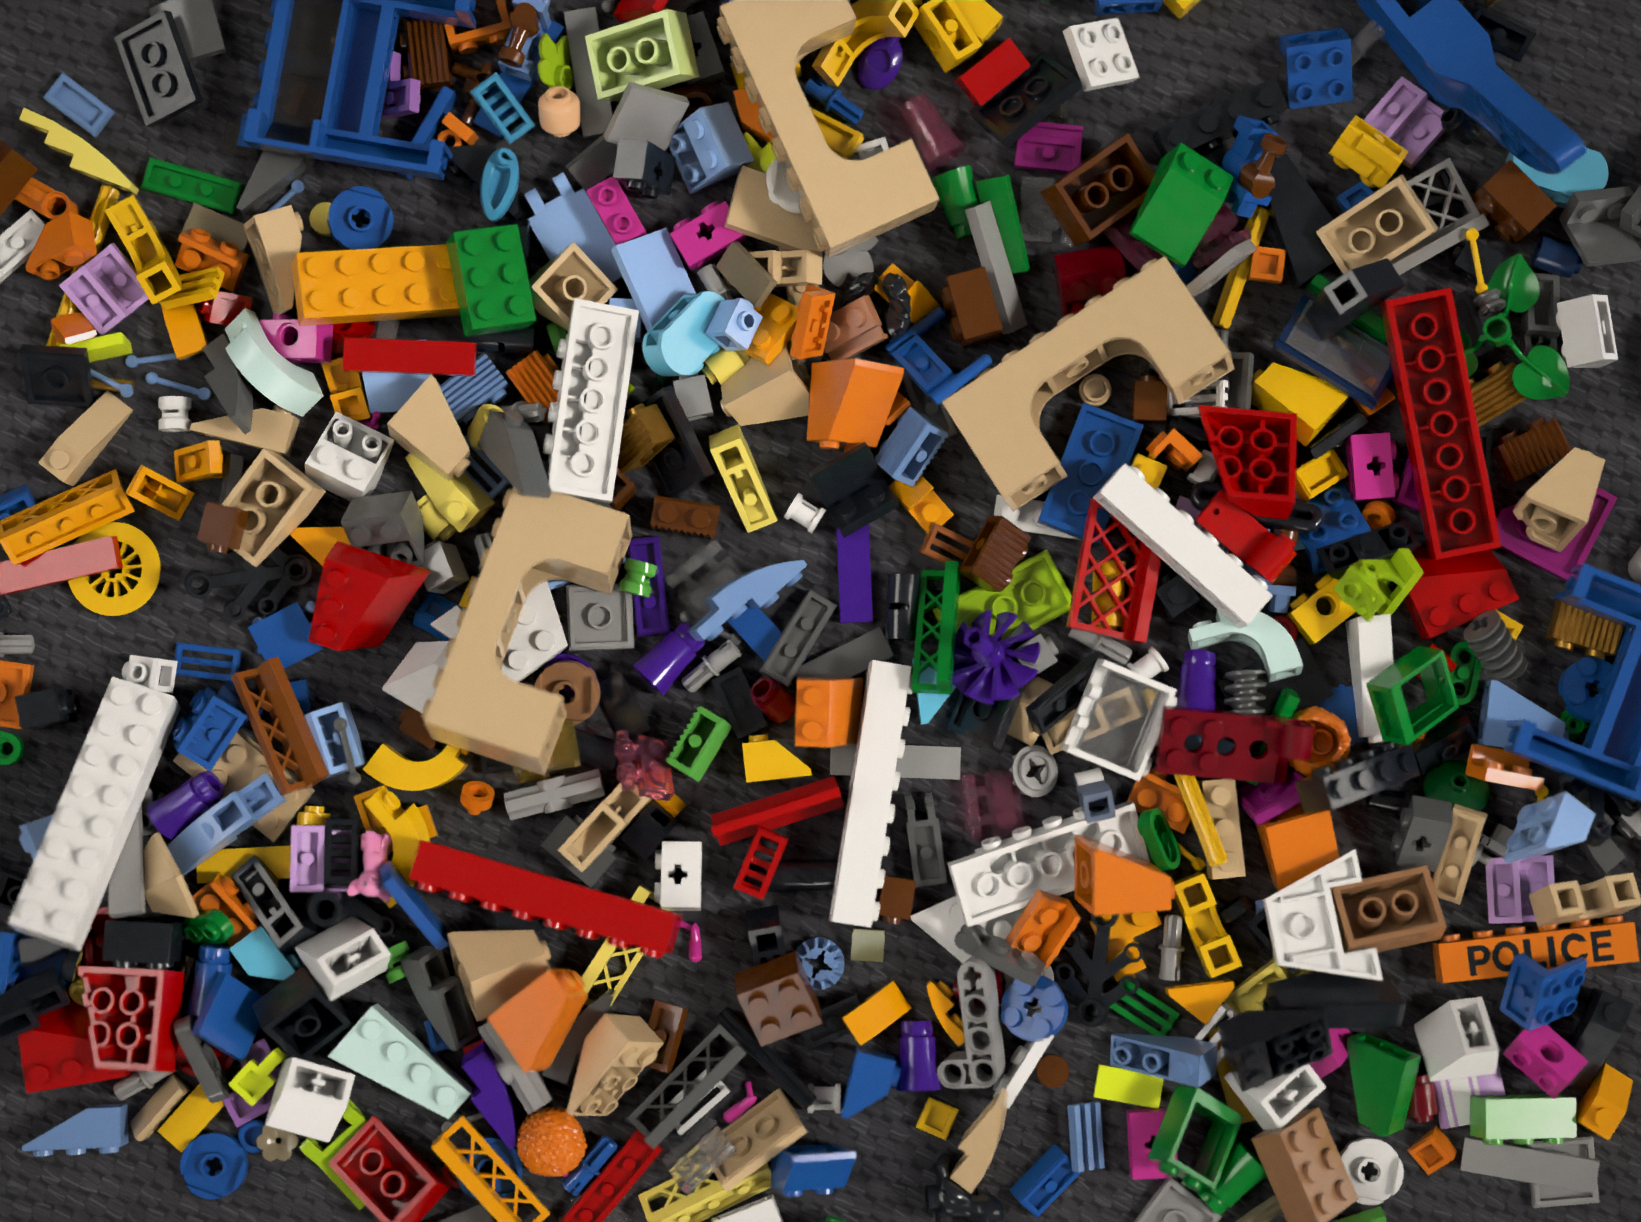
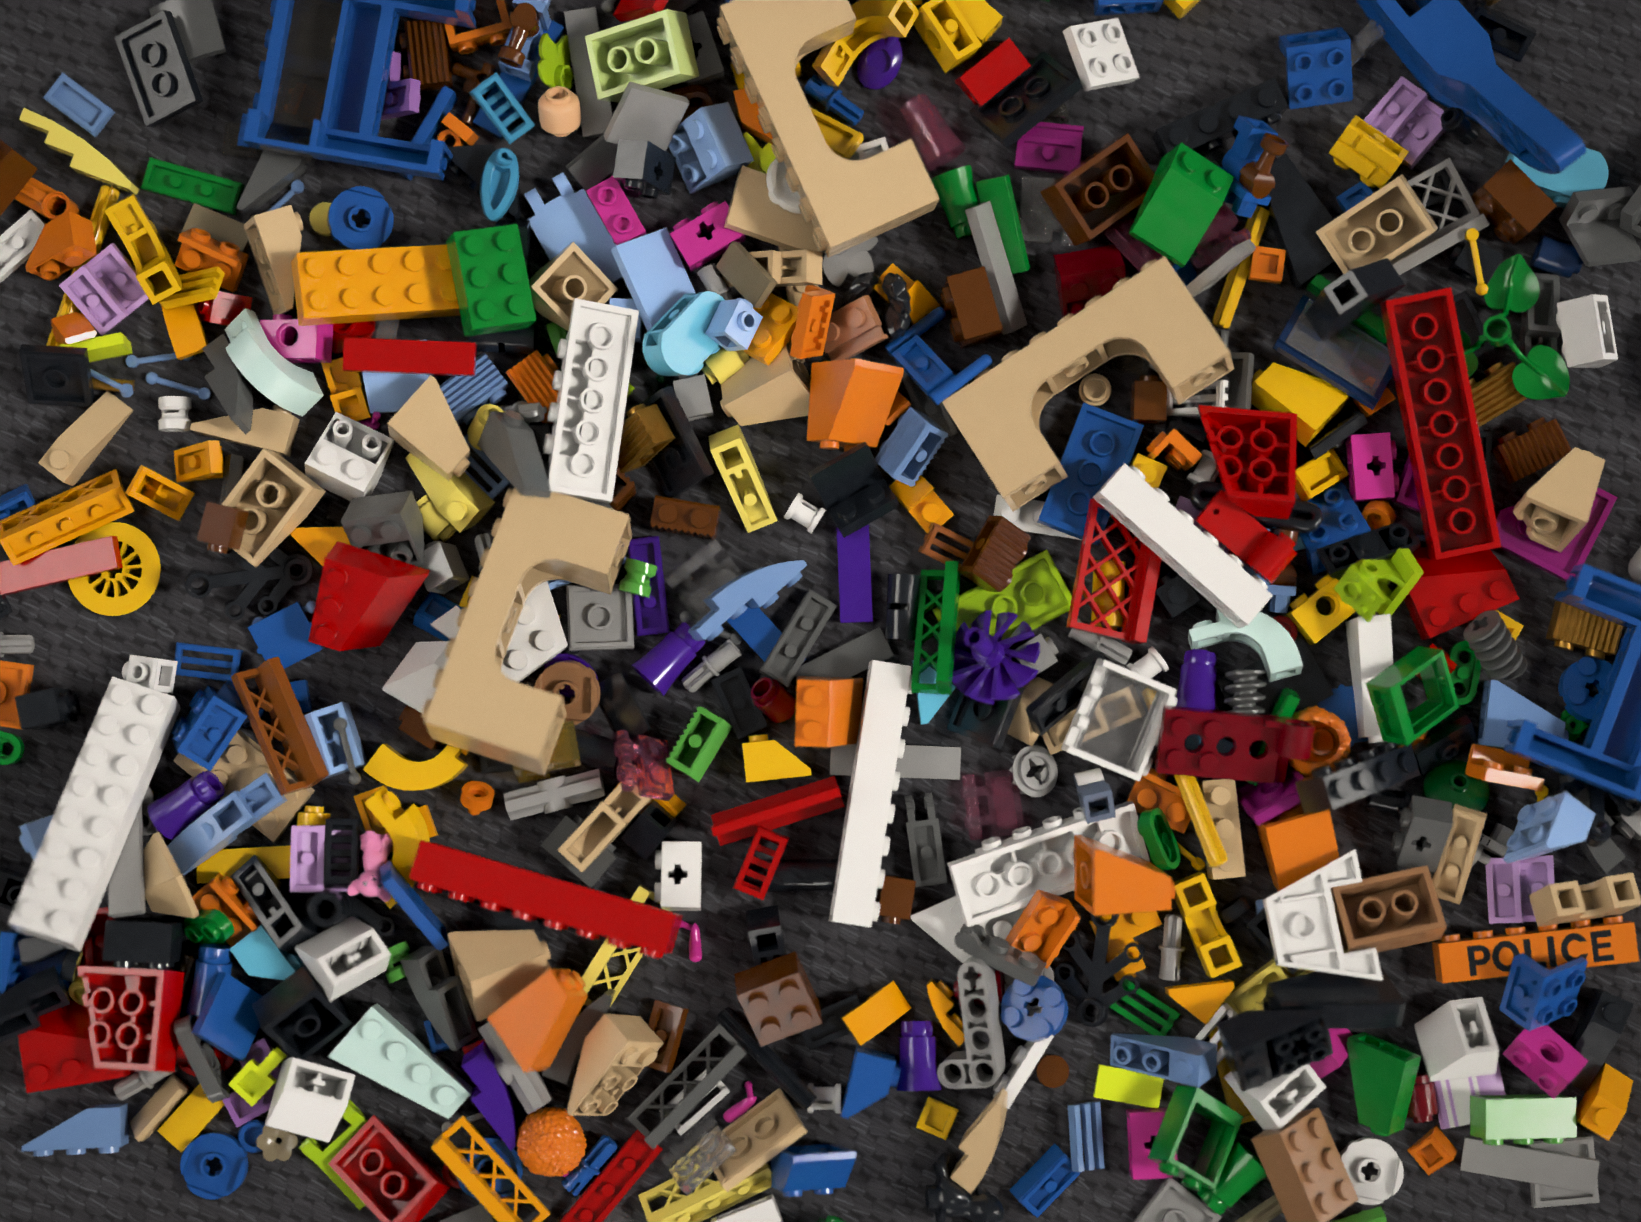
medium blue gear [796,937,844,990] -> none
olive slope [850,927,885,962] -> none
dark grey bush [1472,289,1506,318] -> none

